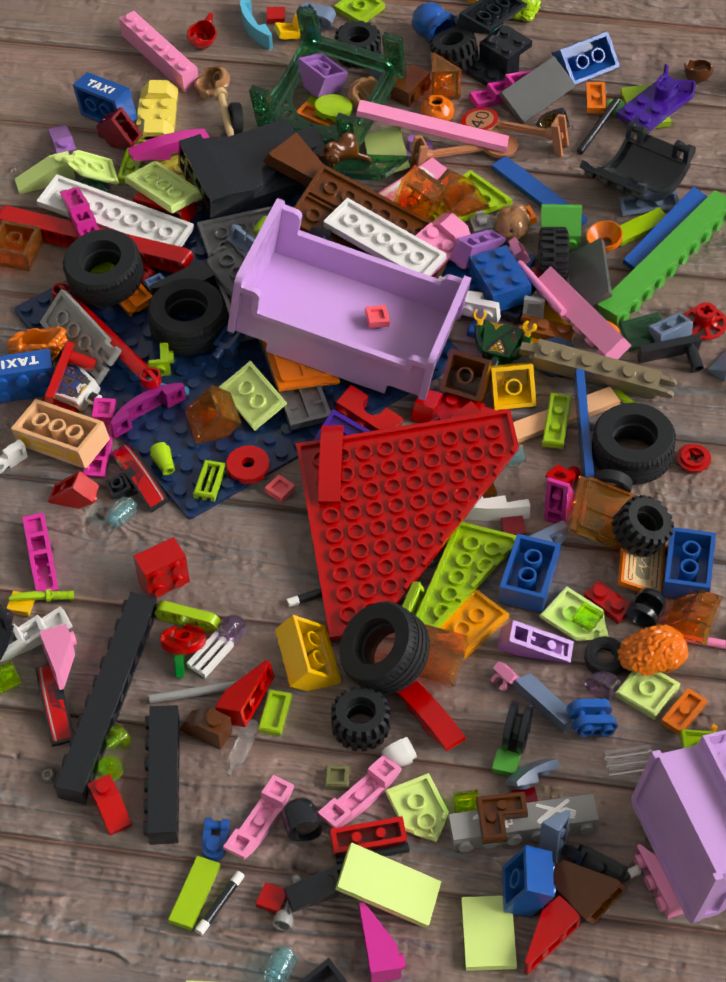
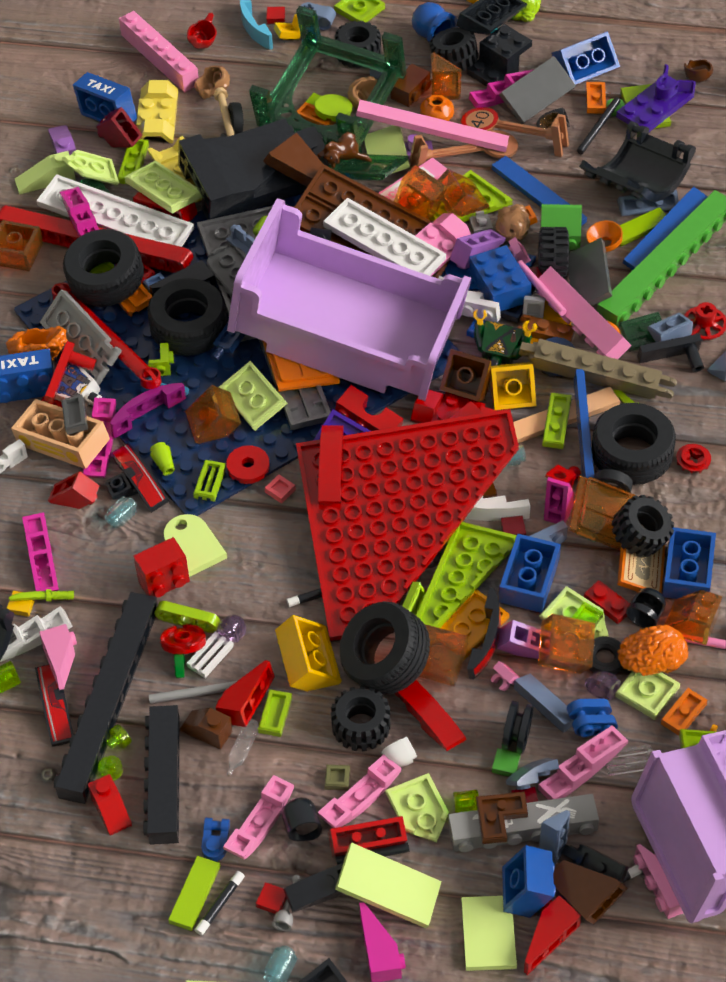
dark pink slope [128,128,210,161] -> none
medium lavender slope [297,53,348,98] -> none
coral plate [364,305,390,328] -> none
none -> dark grey tile [61,394,88,435]
none -> yellowish green tile [164,514,227,577]
none -> black slope [467,588,501,680]
none -> clear orange brick [538,614,595,674]
none -> bright pink slope [538,725,628,800]

